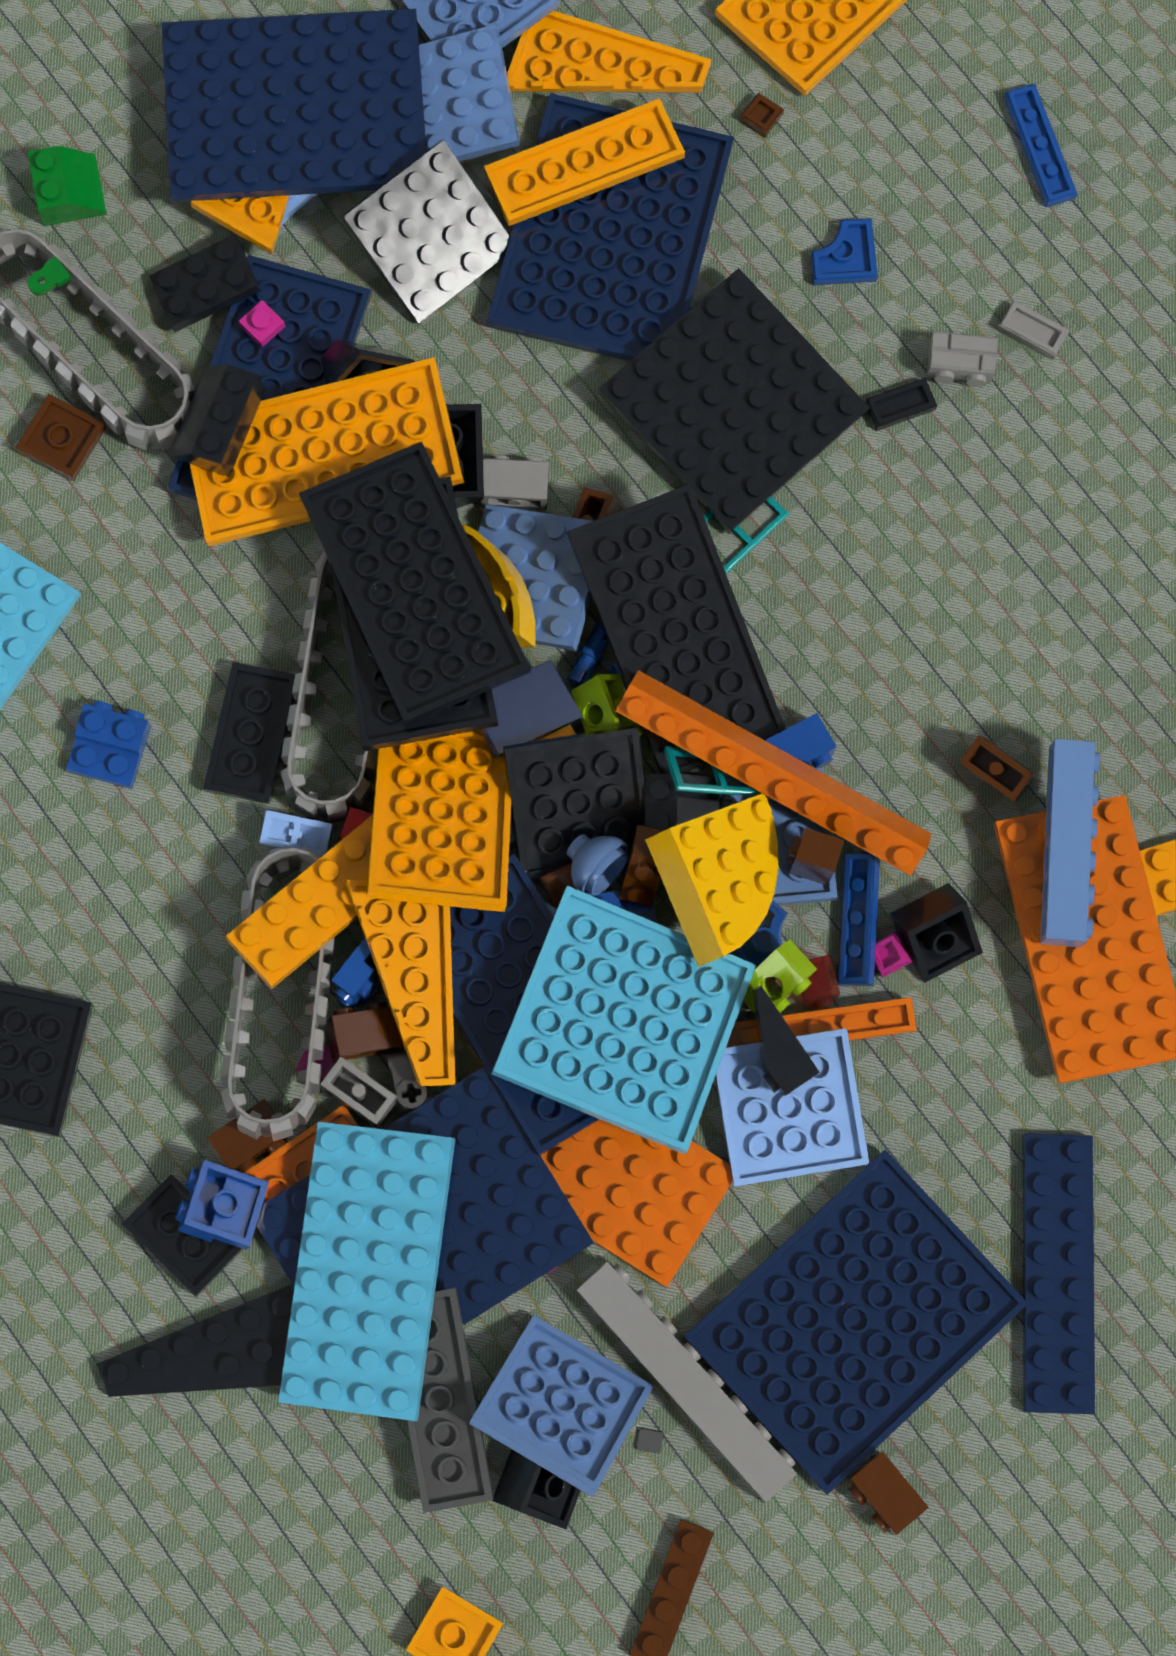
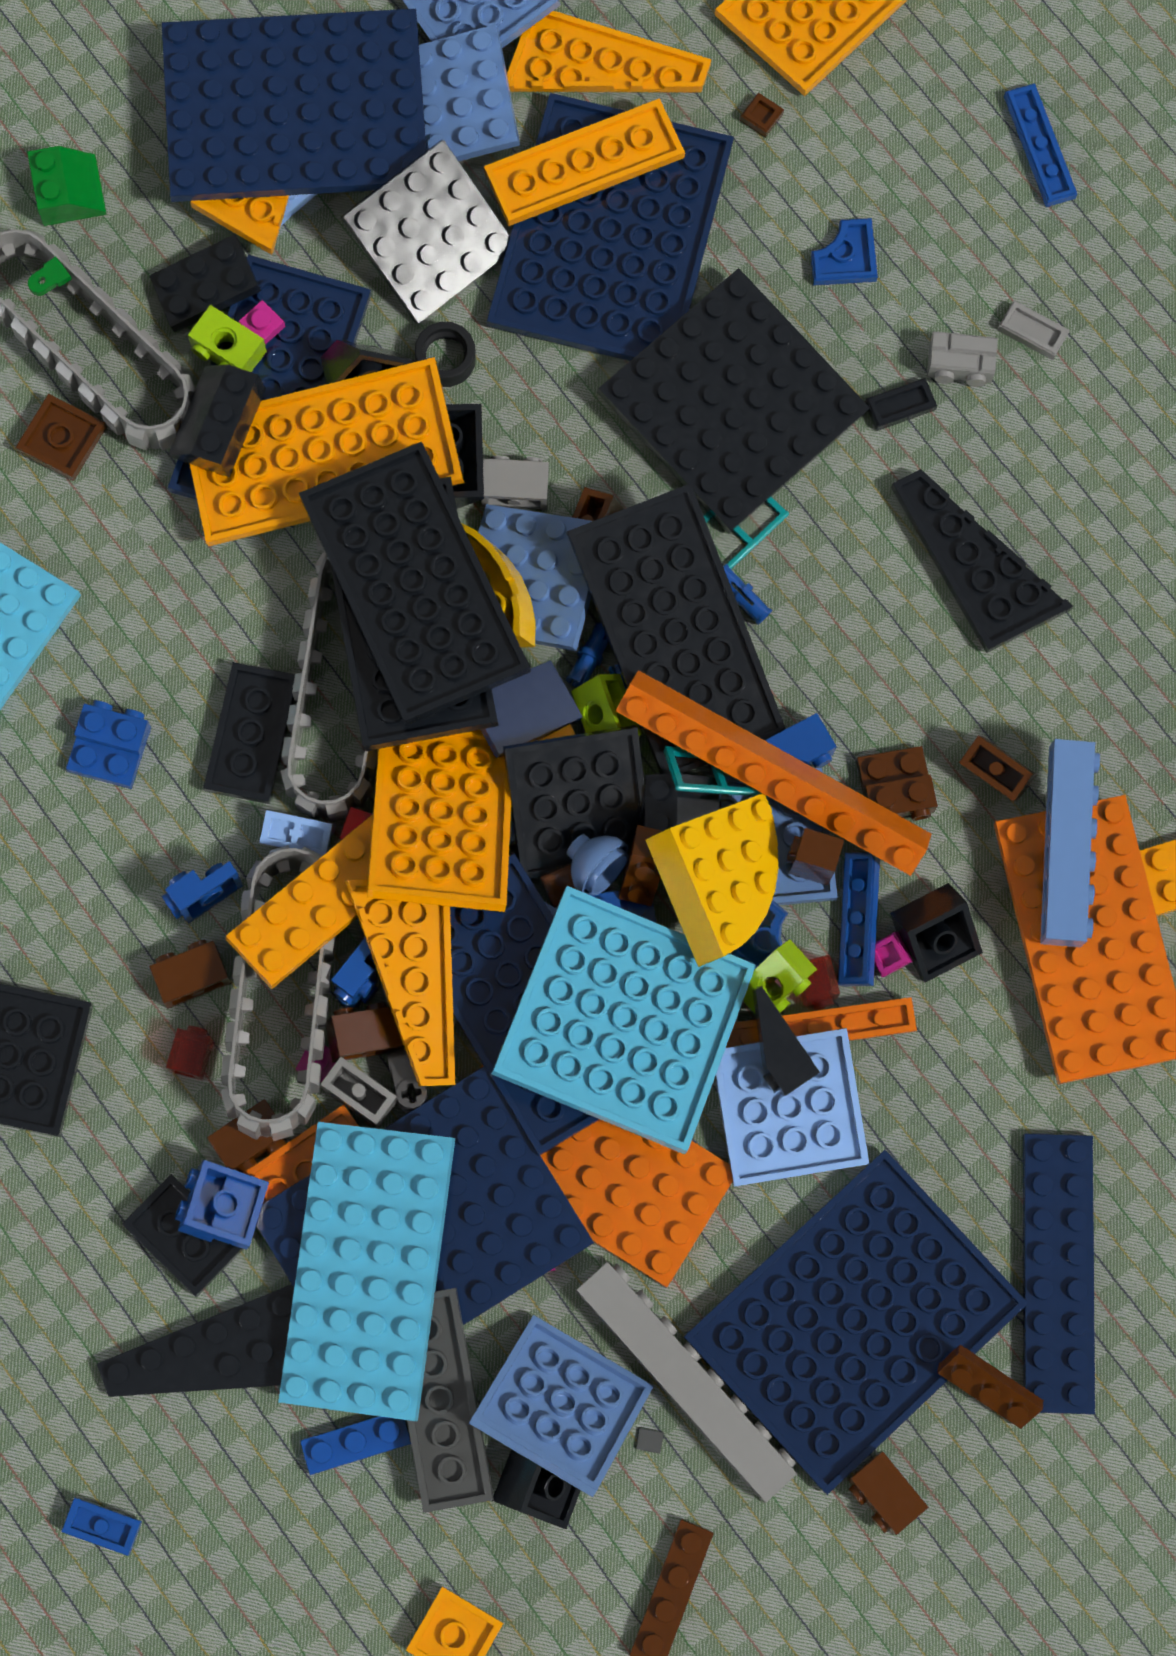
none -> blue plate [61,1498,142,1556]
none -> reddish brown brick [149,940,231,1009]
none -> blue plate [161,861,244,924]
none -> clear red brick [166,1025,214,1081]
none -> lime brick [188,305,267,372]
none -> blue plate [300,1416,411,1475]
none -> black tyre [415,322,476,387]
none -> blue pin [723,564,773,625]
none -> reddish brown plate [856,746,938,821]
none -> black wing [891,469,1074,653]
none -> reddish brown plate [938,1344,1044,1429]

